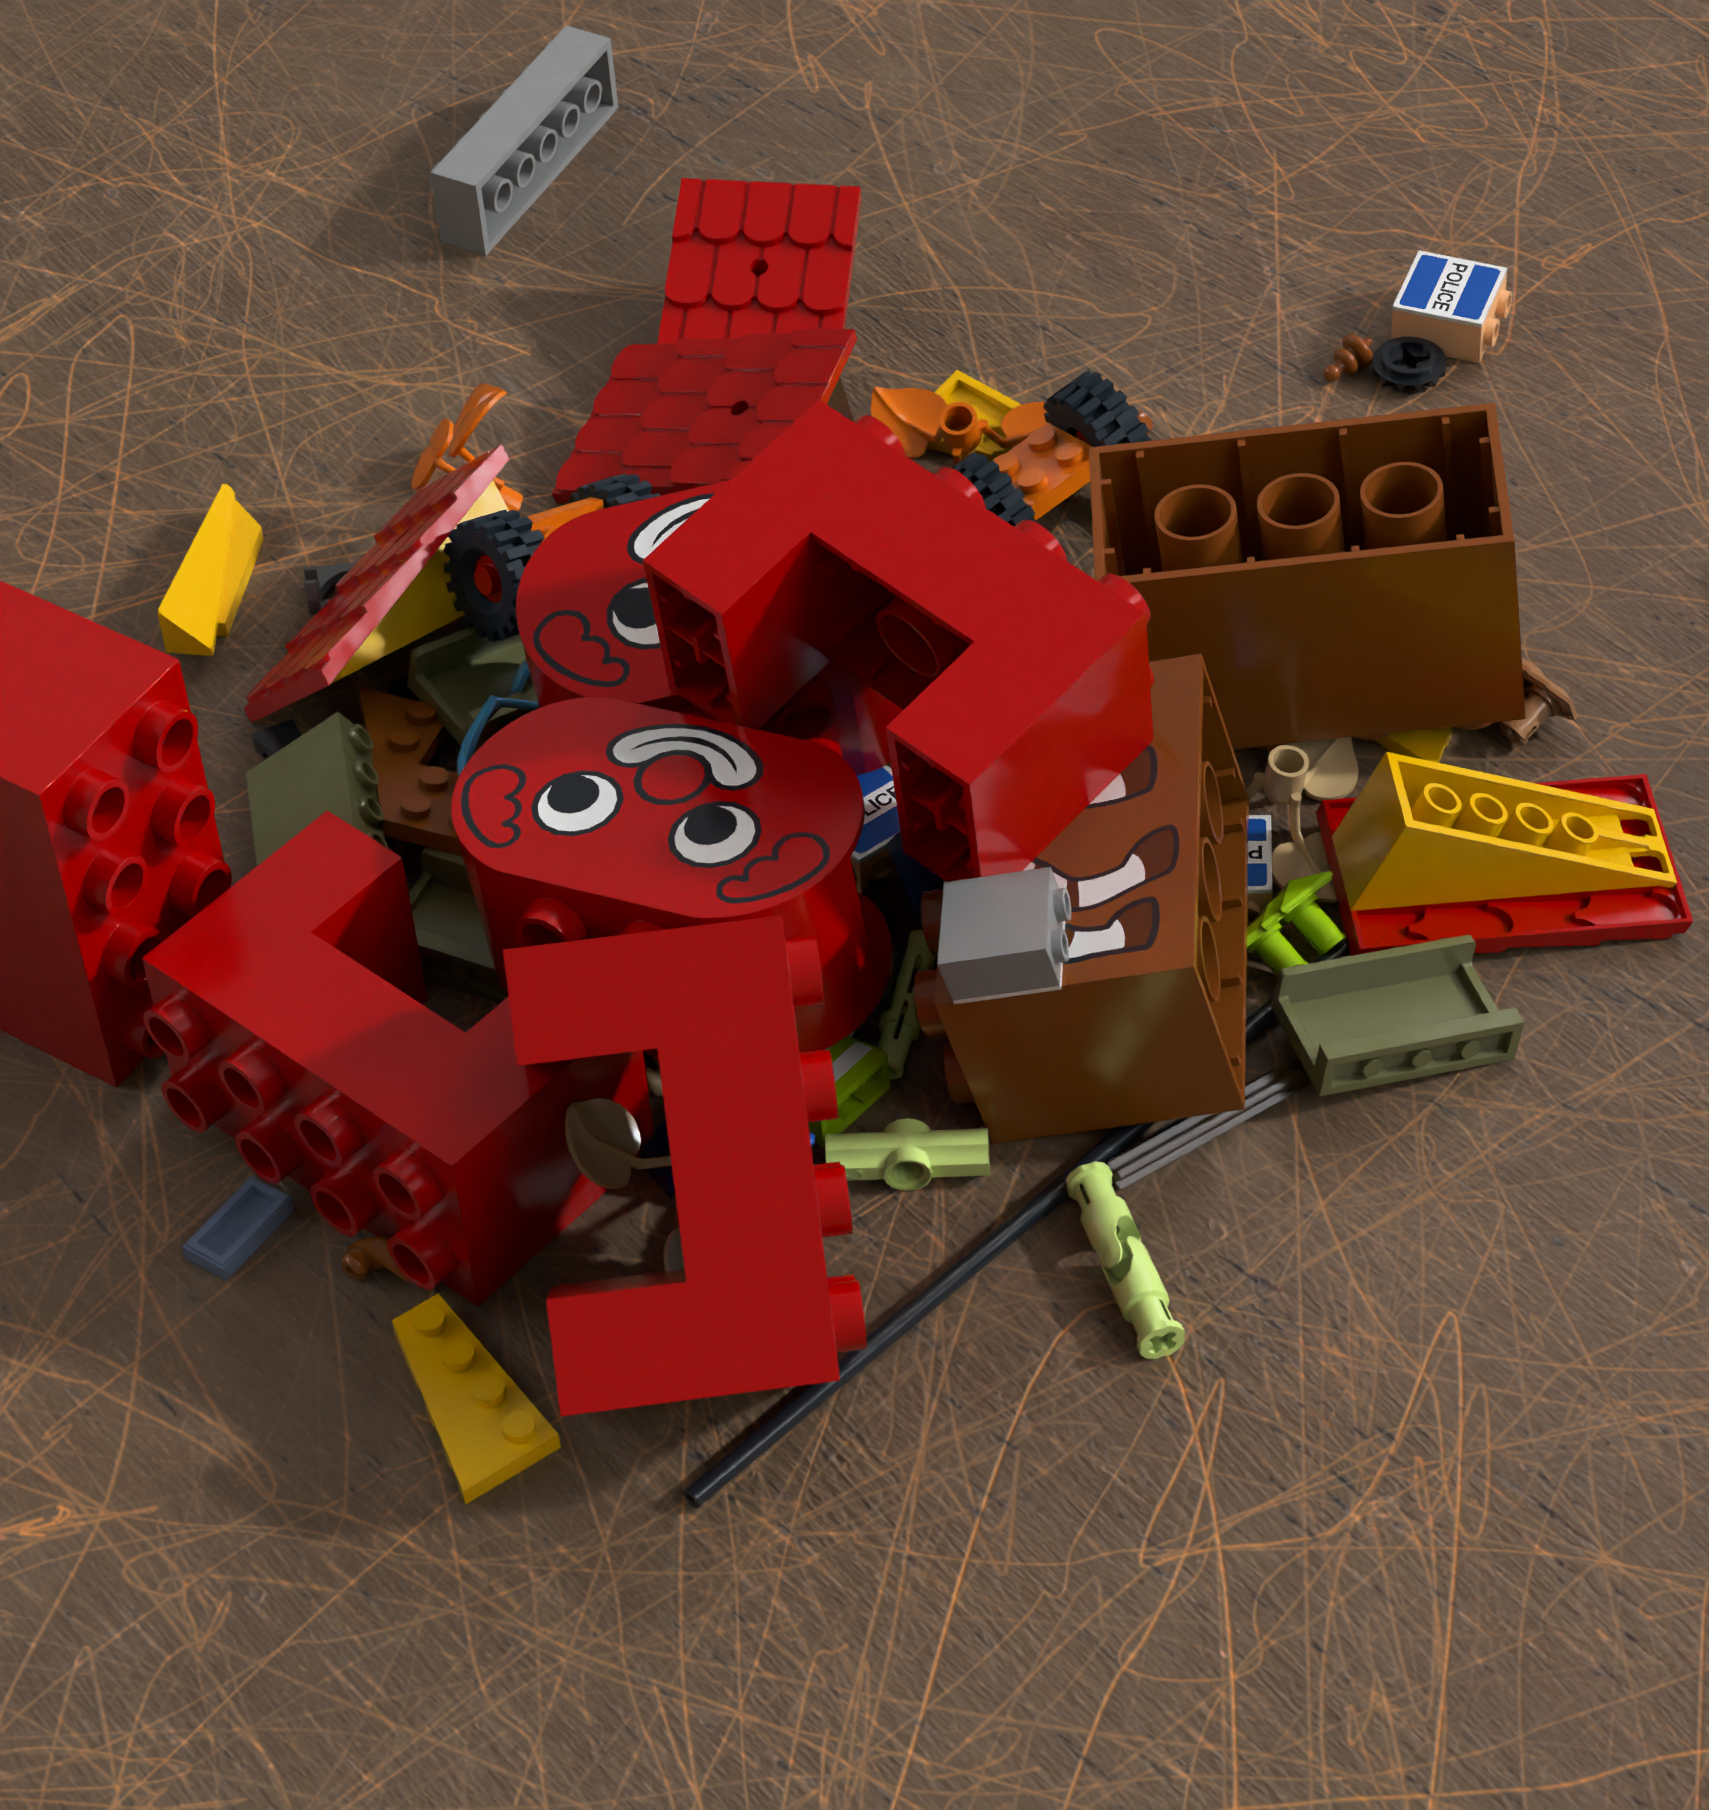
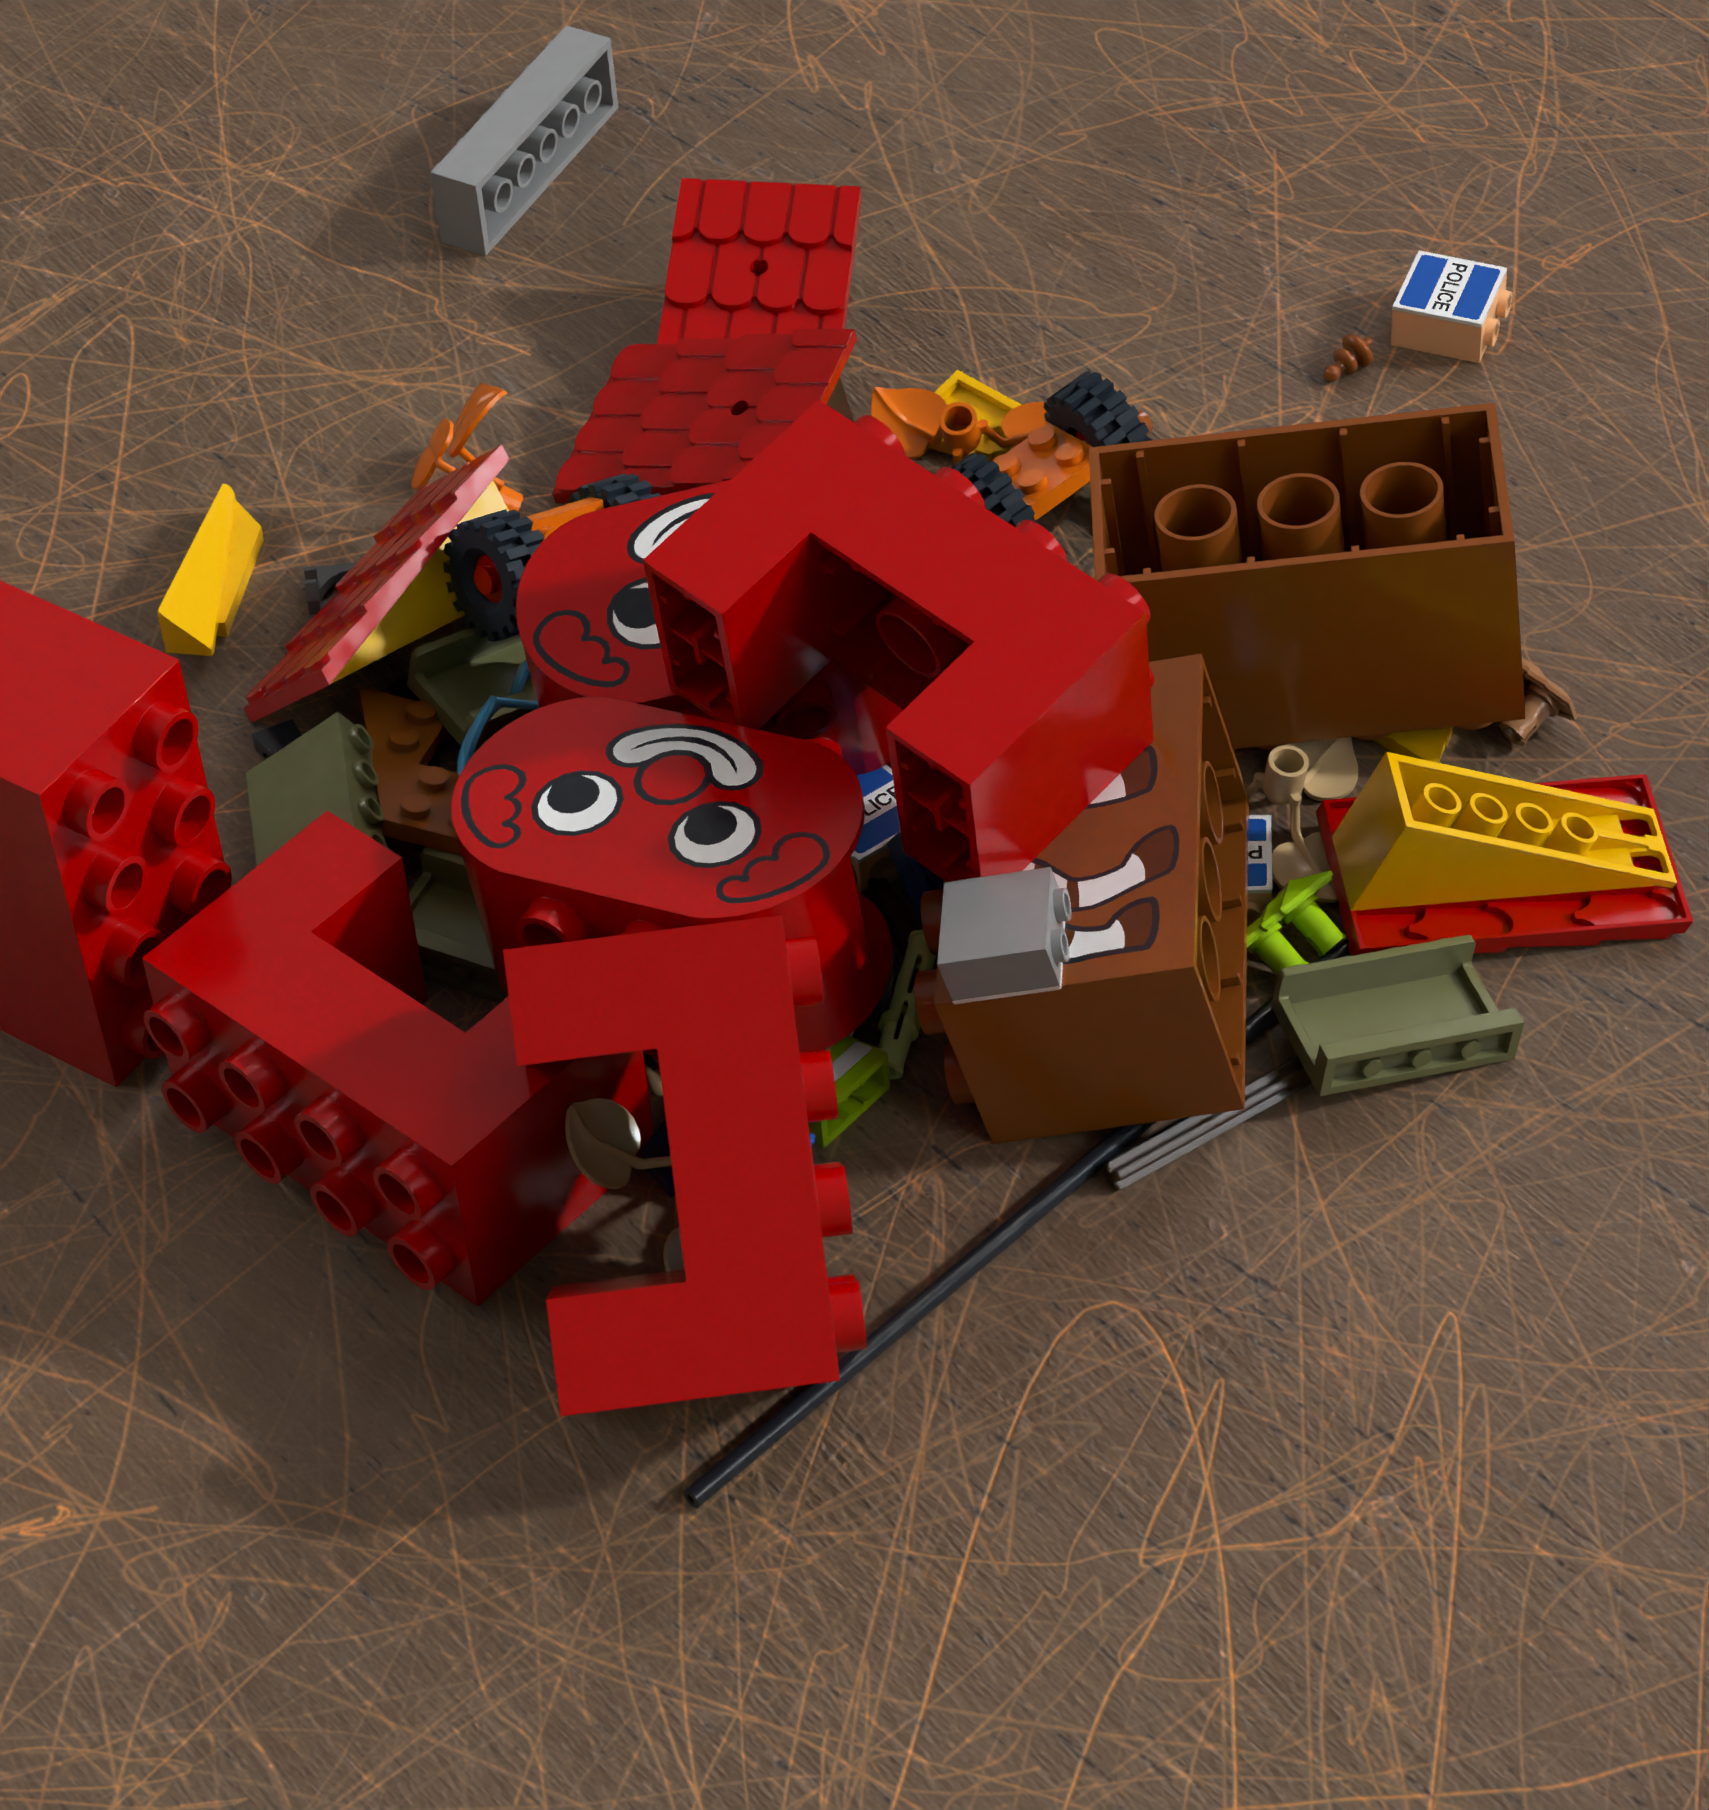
sand blue tile [182,1176,296,1281] -> none
dark orange arm [341,1235,411,1284] -> none
yellow wing [392,1293,561,1504] -> none
yellowish green piece [825,1118,990,1191] -> none
yellowish green piece [1066,1161,1185,1359] -> none
black gear [1372,337,1447,393] -> none

